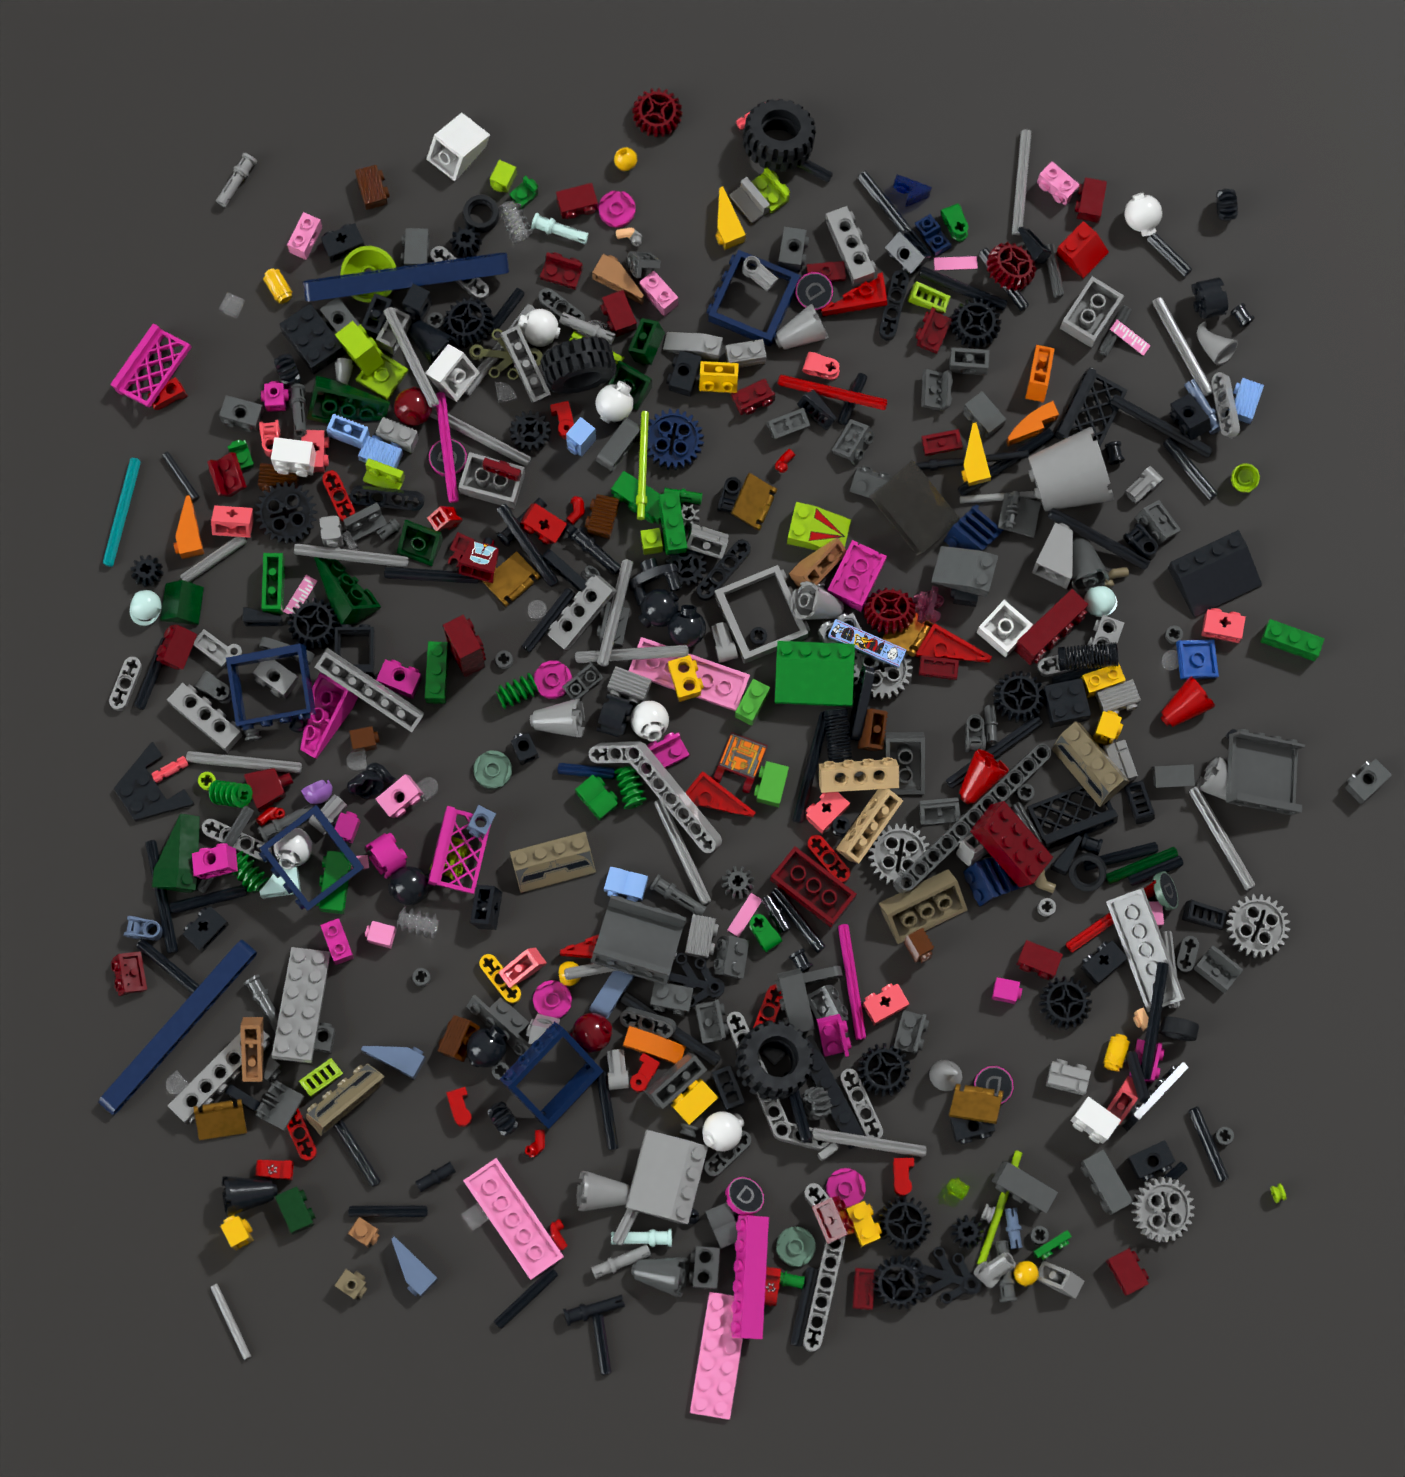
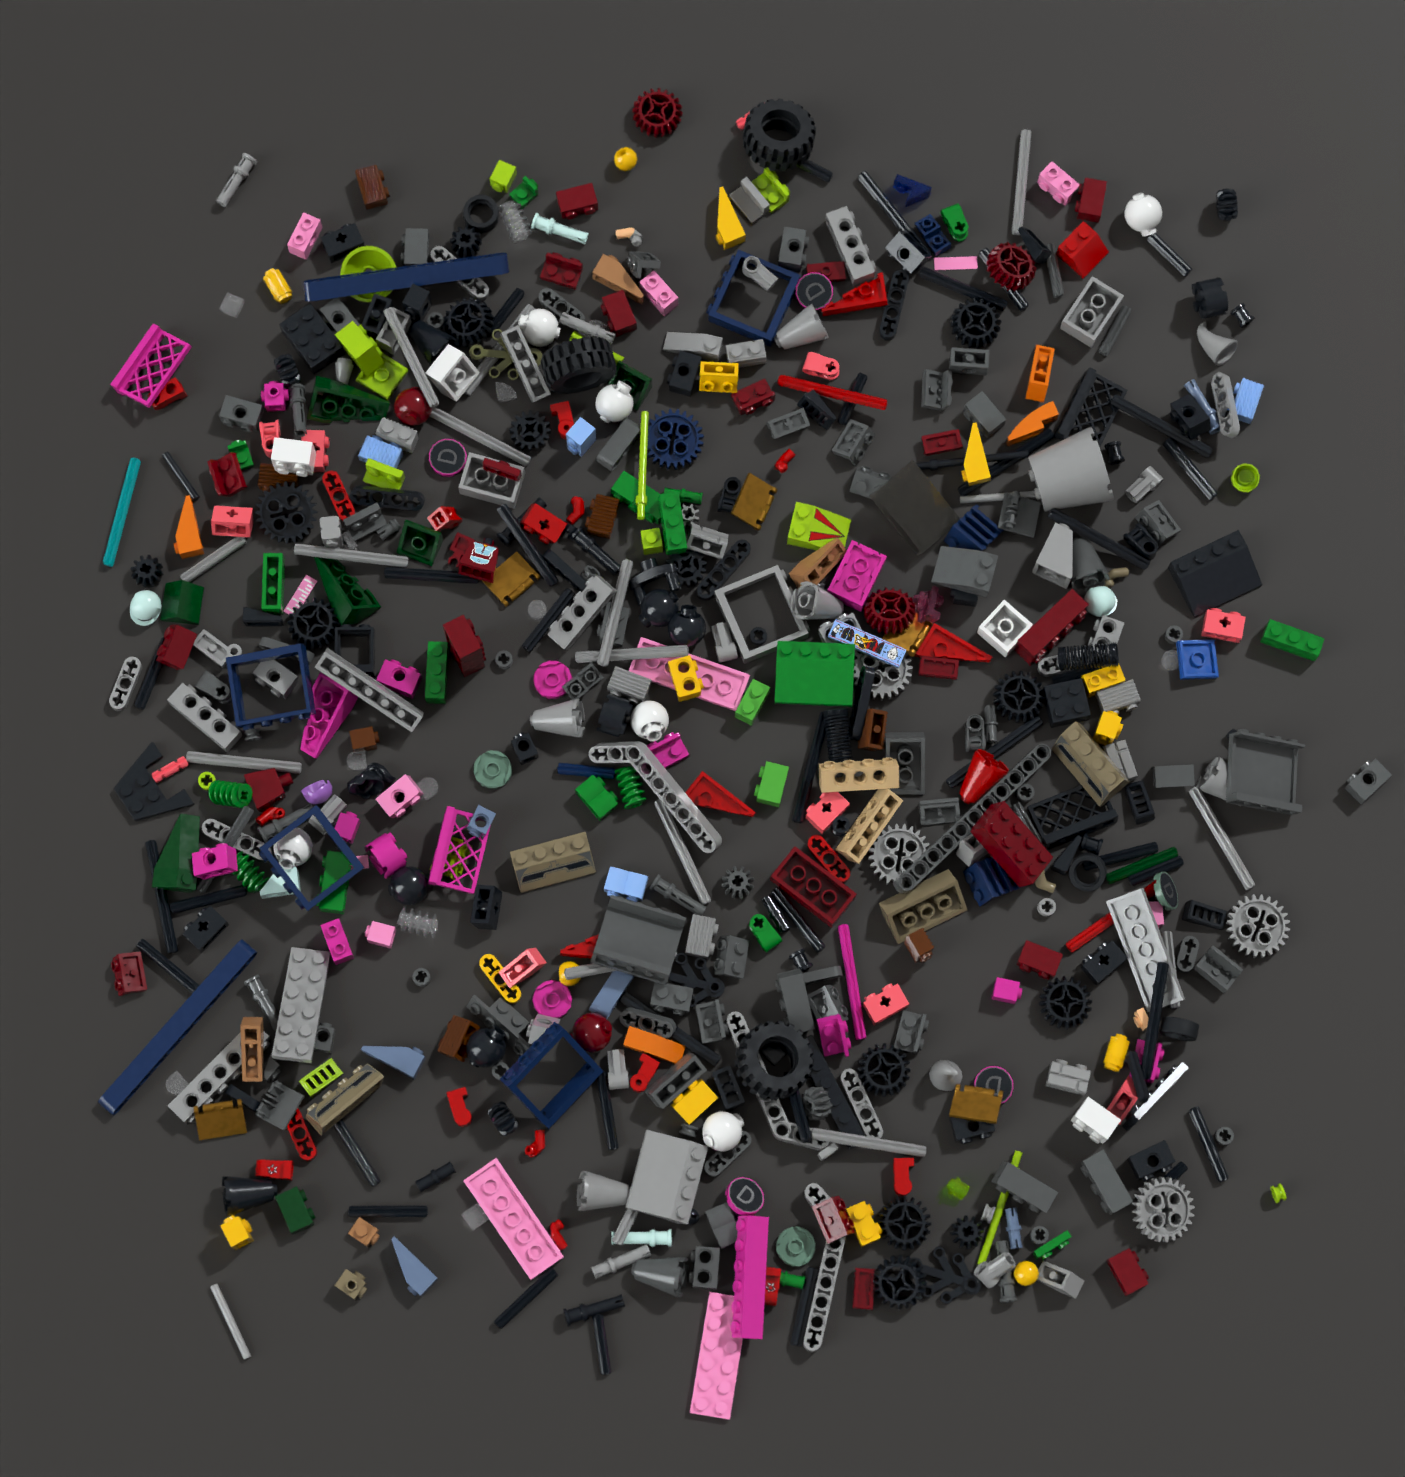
sand blue piece [124,916,163,941] -> none
black hinge [289,717,306,733] -> none
light blue brick [326,414,370,449] -> none
white slope [427,113,490,181] -> none
dark pink axle [435,392,459,503] -> none
green piece [495,673,538,710] -> none
dark pink tile [598,191,636,228] -> none
dark green brick [628,318,665,365] -> none
flag [713,732,768,794] -> none
bright pink sticker [727,893,762,937] -> none
red beam [753,985,782,1028] -> none
dark pink tile [826,1168,866,1208] -> none
lime slope [907,282,951,314] -> none
dark red bracket [915,307,952,354] -> none
bright pink sticker [1110,320,1151,356] -> none
light grey axle [1152,297,1213,397] -> none
red cone [1160,676,1215,727] -> none

